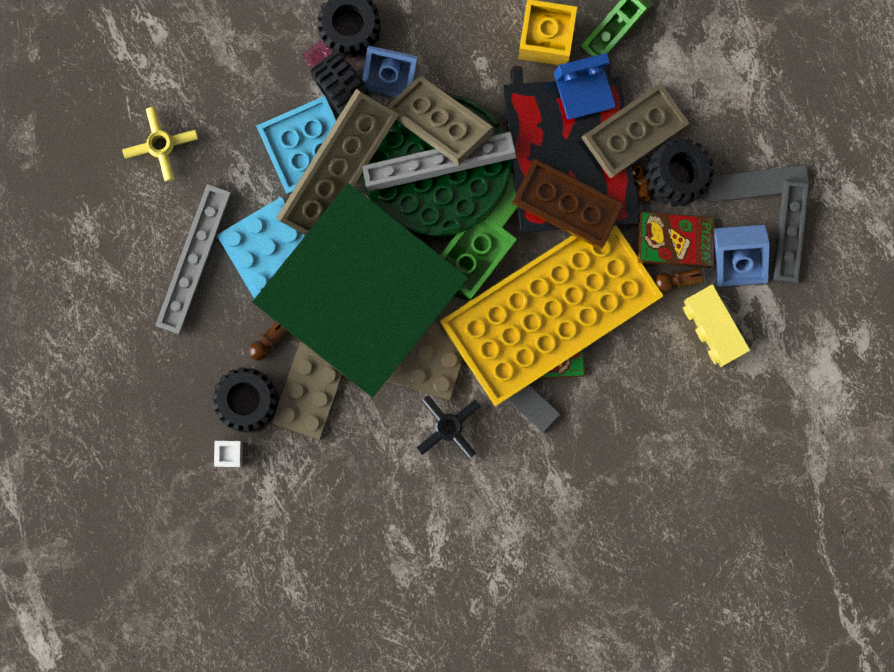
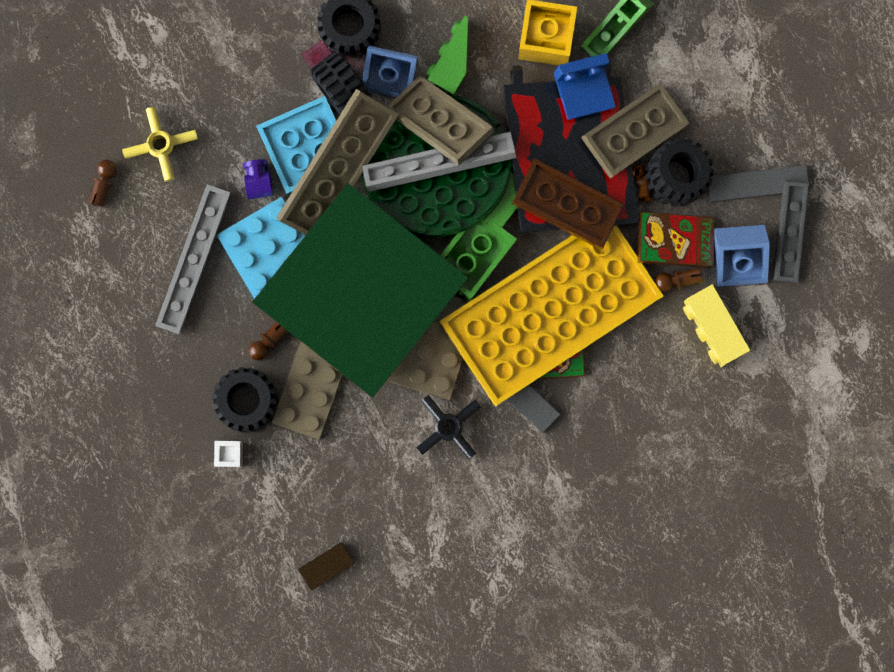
none -> reddish brown pin [88,160,117,208]
none -> dark purple piece [243,159,273,200]
none -> dark brown tile [298,542,355,591]
none -> bright green slope [426,16,468,96]

